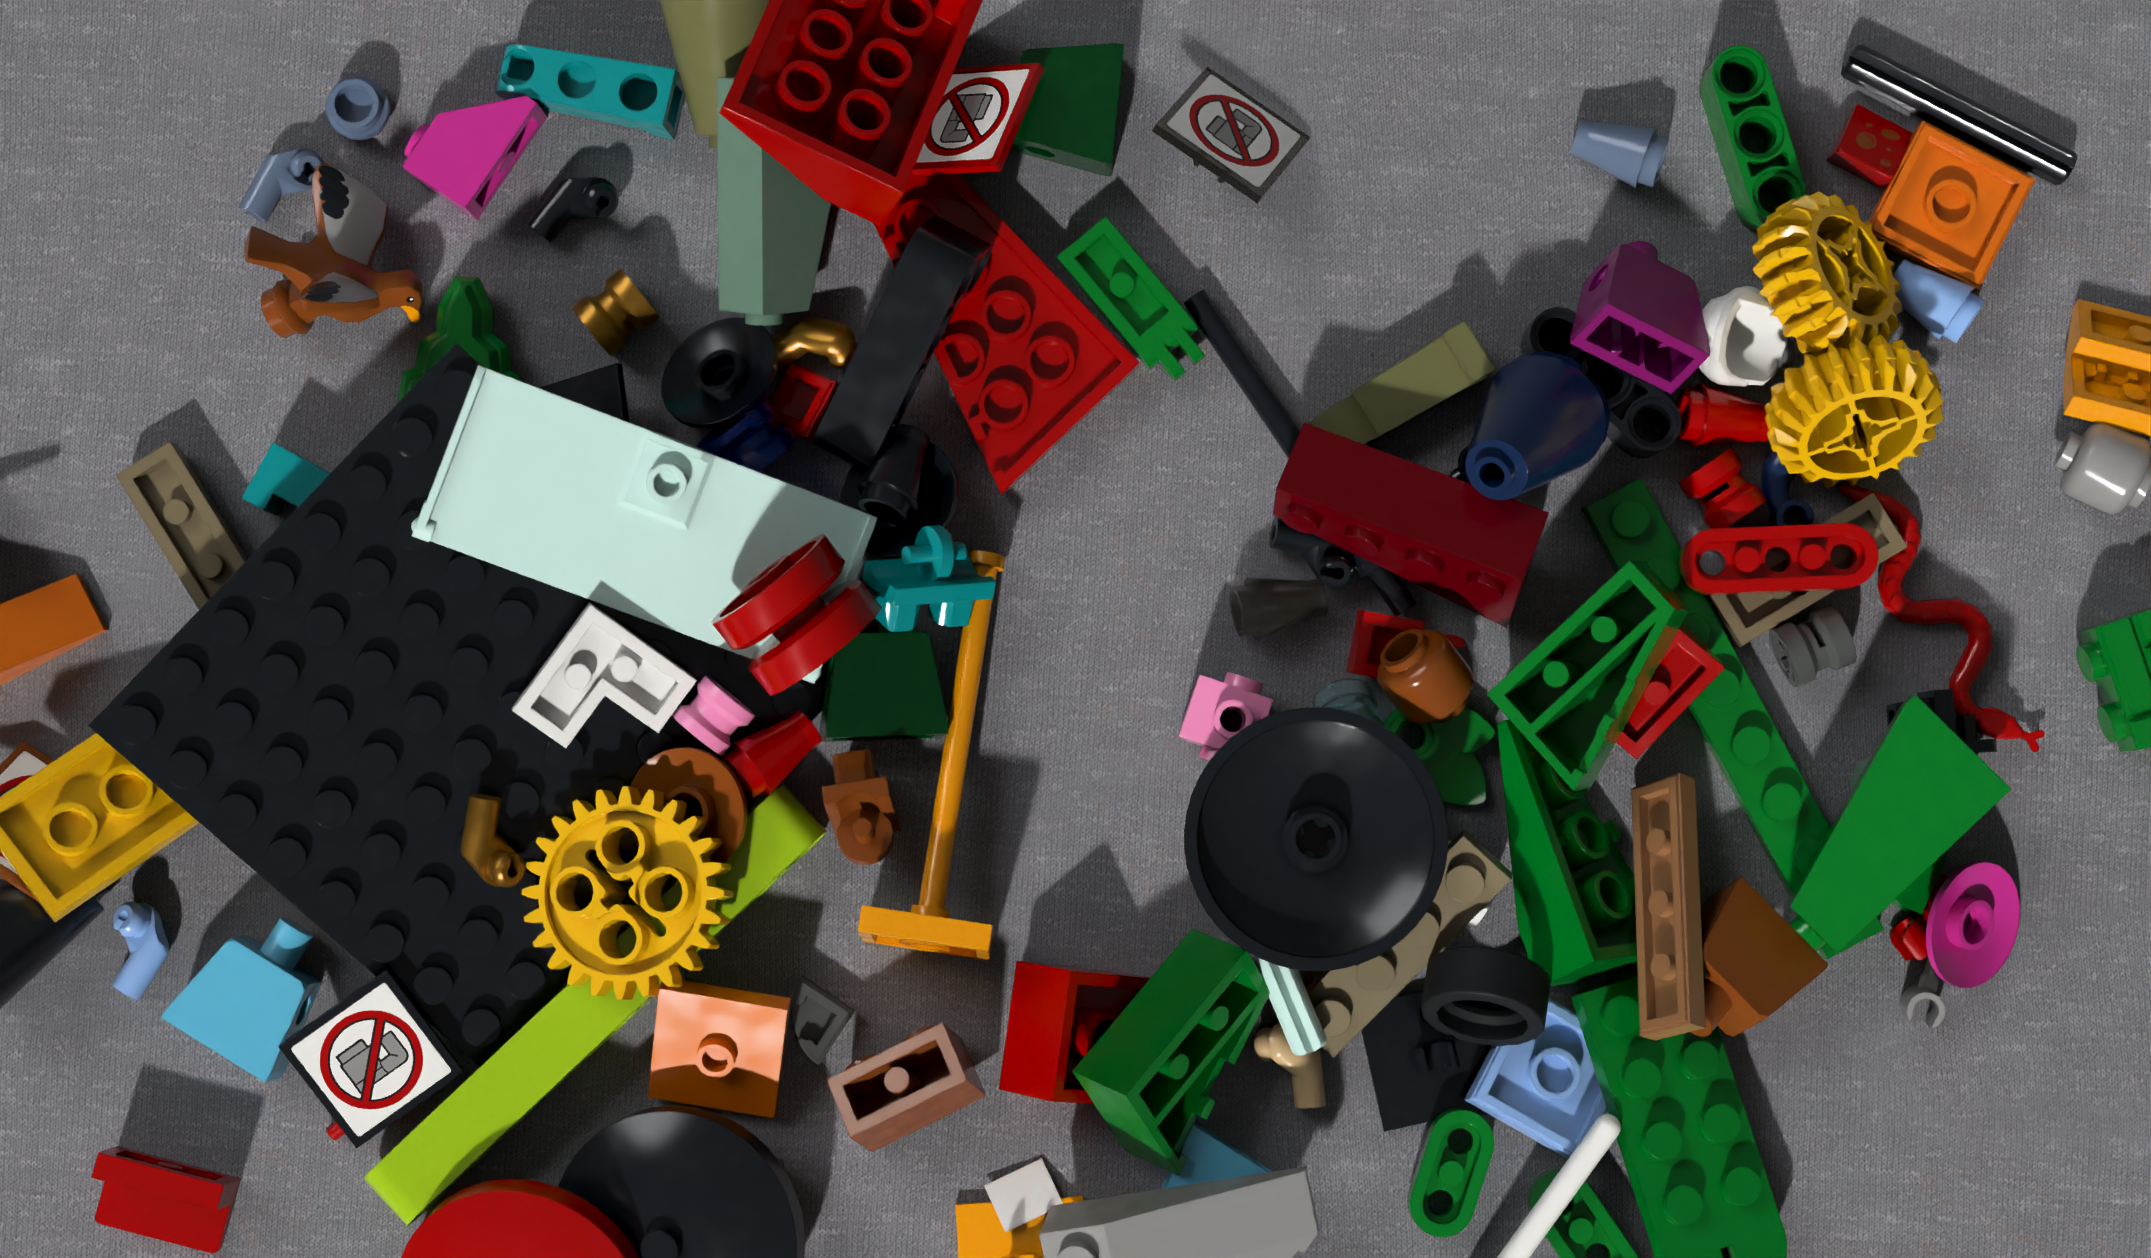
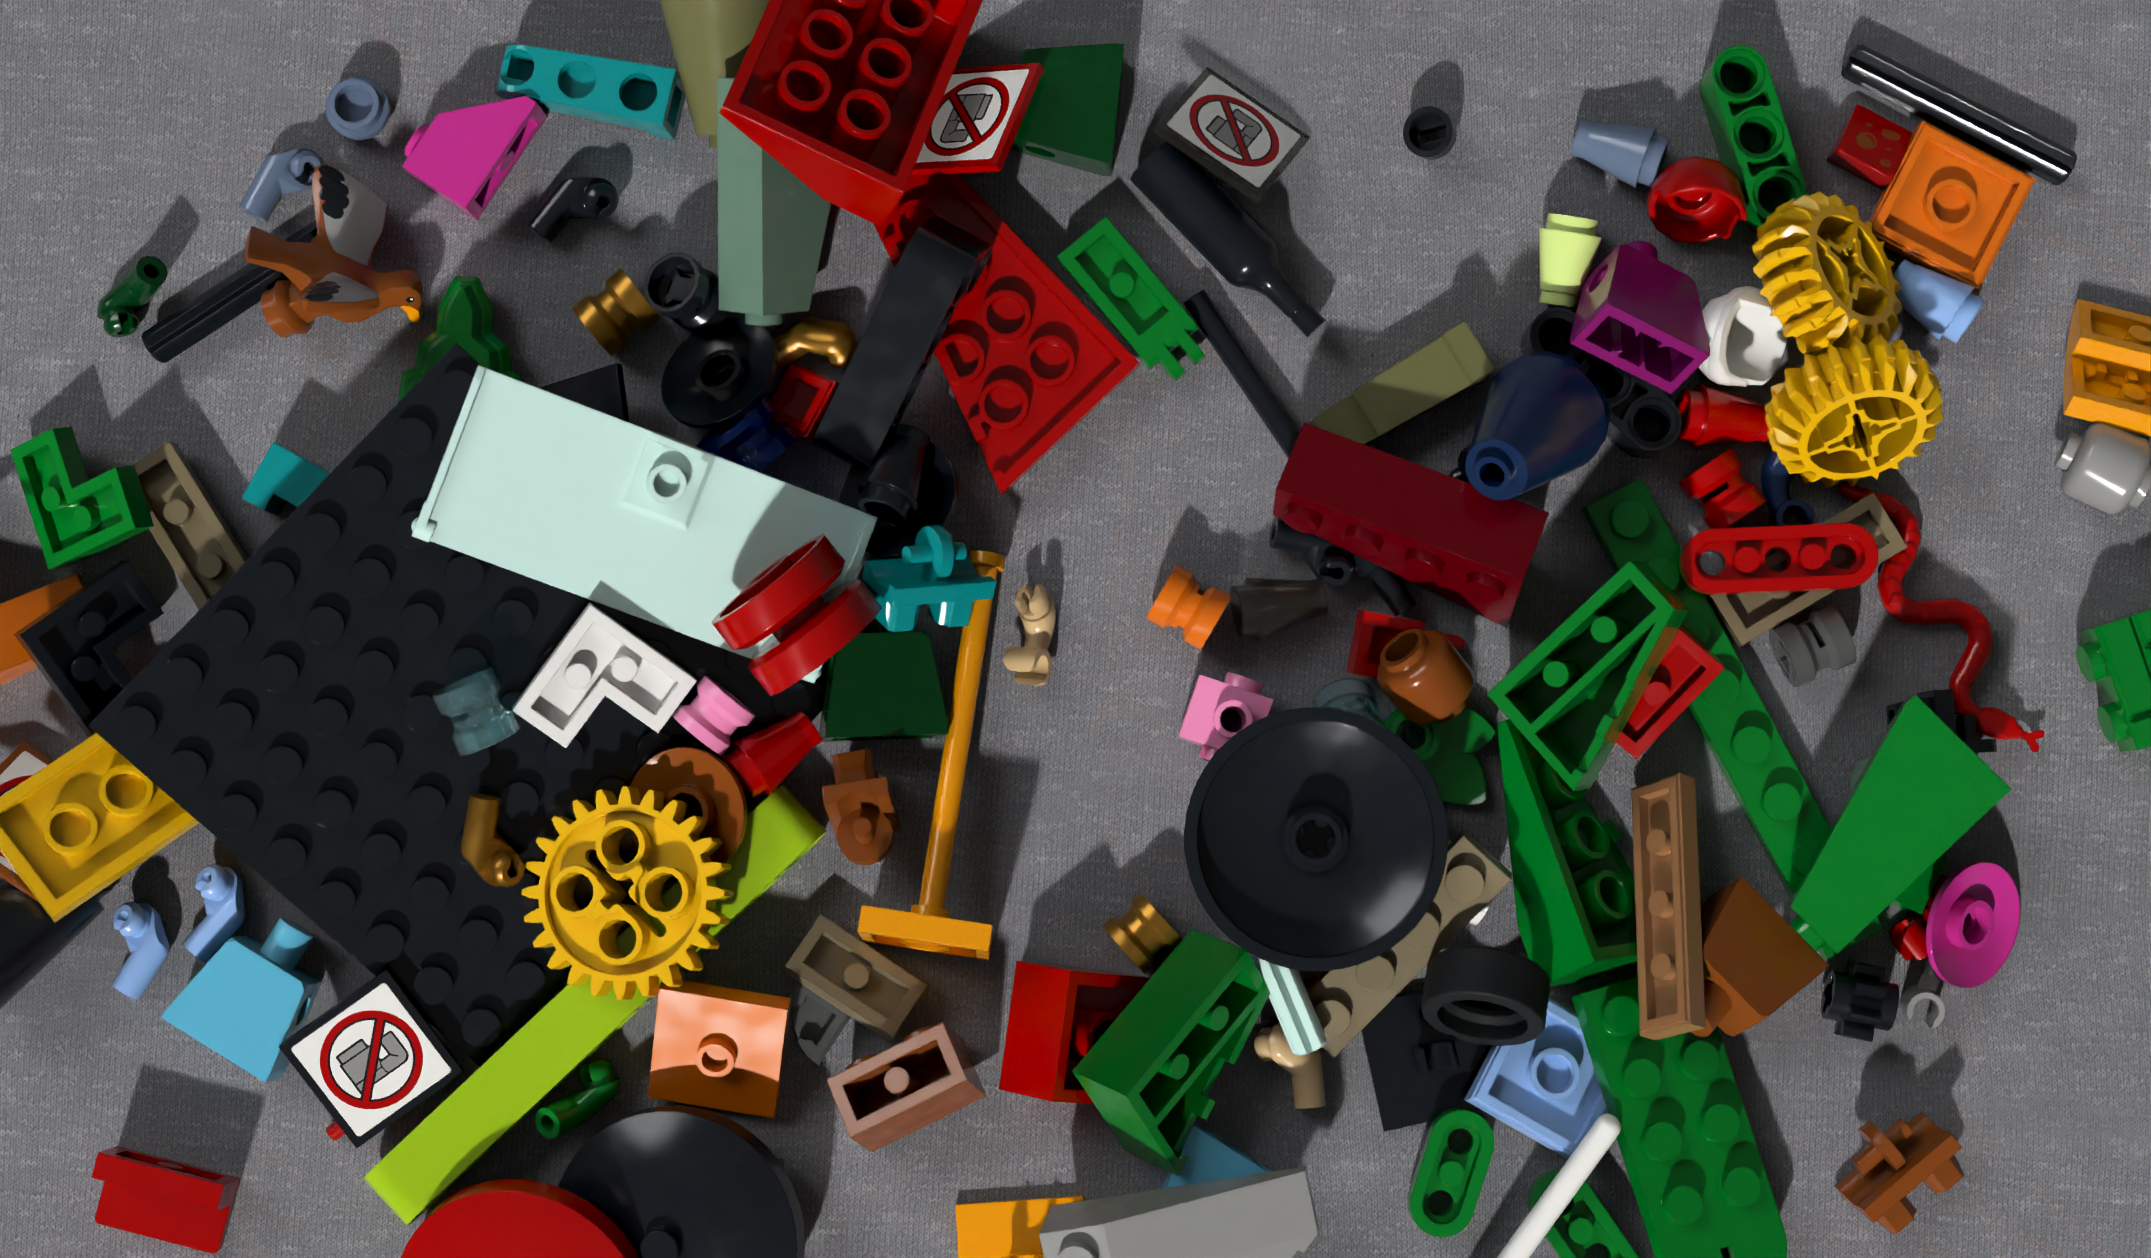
white sticker [984,1158,1063,1232] -> none
none -> green plate [10,427,154,570]
none -> black plate [14,561,164,738]
none -> dark green arm [97,256,168,337]
none -> black axle [141,220,317,363]
none -> light blue arm [183,864,246,962]
none -> clear light blue wheel [432,668,520,756]
none -> green arm [535,1058,620,1139]
none -> black wheel [644,252,729,334]
none -> dark tan plate [783,914,927,1043]
none -> tan arm [1003,583,1056,686]
none -> pearl gold wheel [1102,892,1183,974]
none -> black piece [1130,136,1326,338]
none -> orange wheel [1145,564,1232,651]
none -> black hinge [1403,106,1457,160]
none -> yellowish green cone [1539,213,1602,308]
none -> red hair [1646,156,1747,244]
none -> black gear [1821,960,1899,1042]
none -> dark orange hips [1834,1112,1963,1234]

